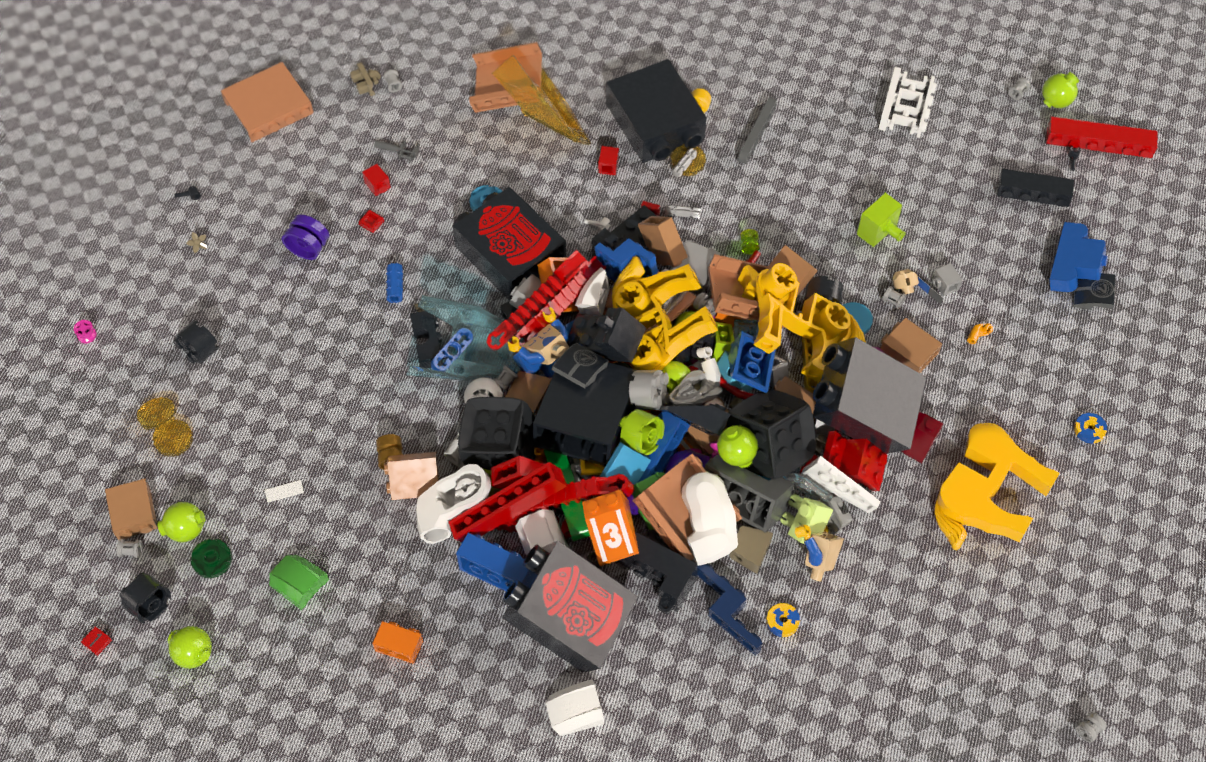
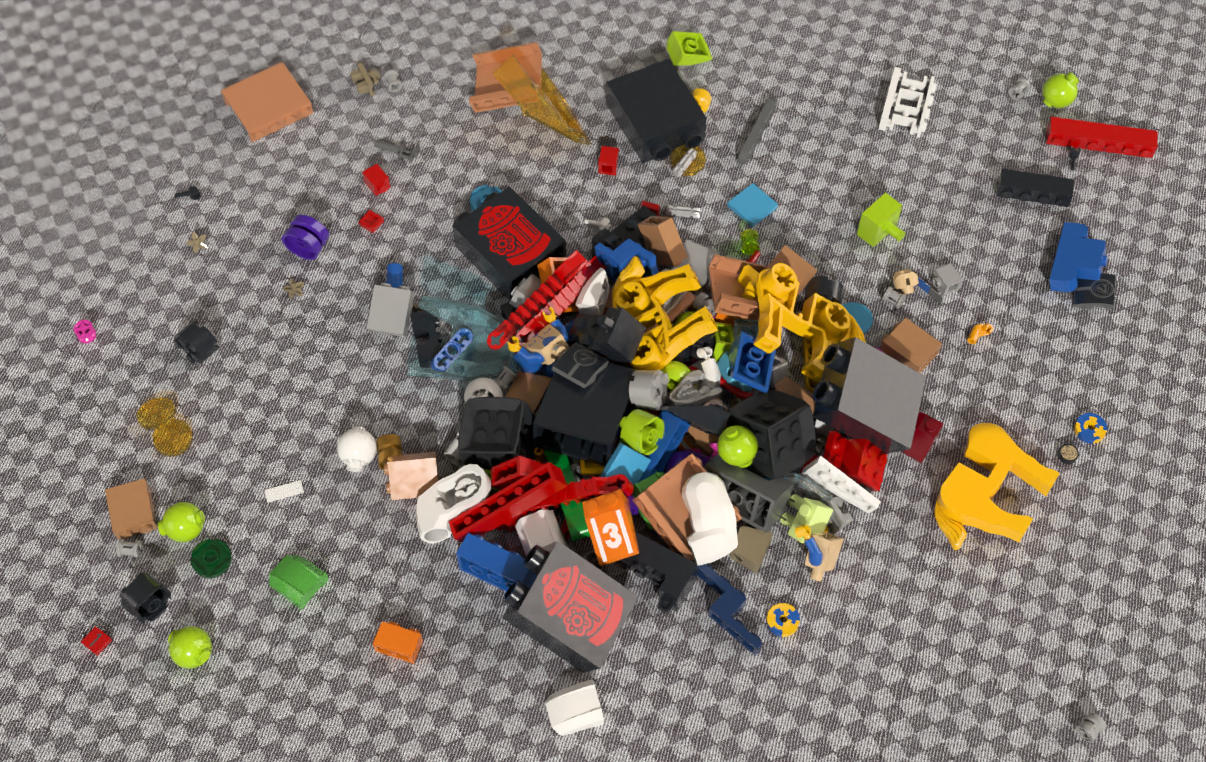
none -> dark tan plant [282,279,304,299]
none -> white brick [337,426,377,472]
none -> light grey brick [366,283,415,337]
none -> lime slope [666,31,713,66]
none -> dark azure tile [727,183,778,228]
none -> tile [1057,444,1079,464]

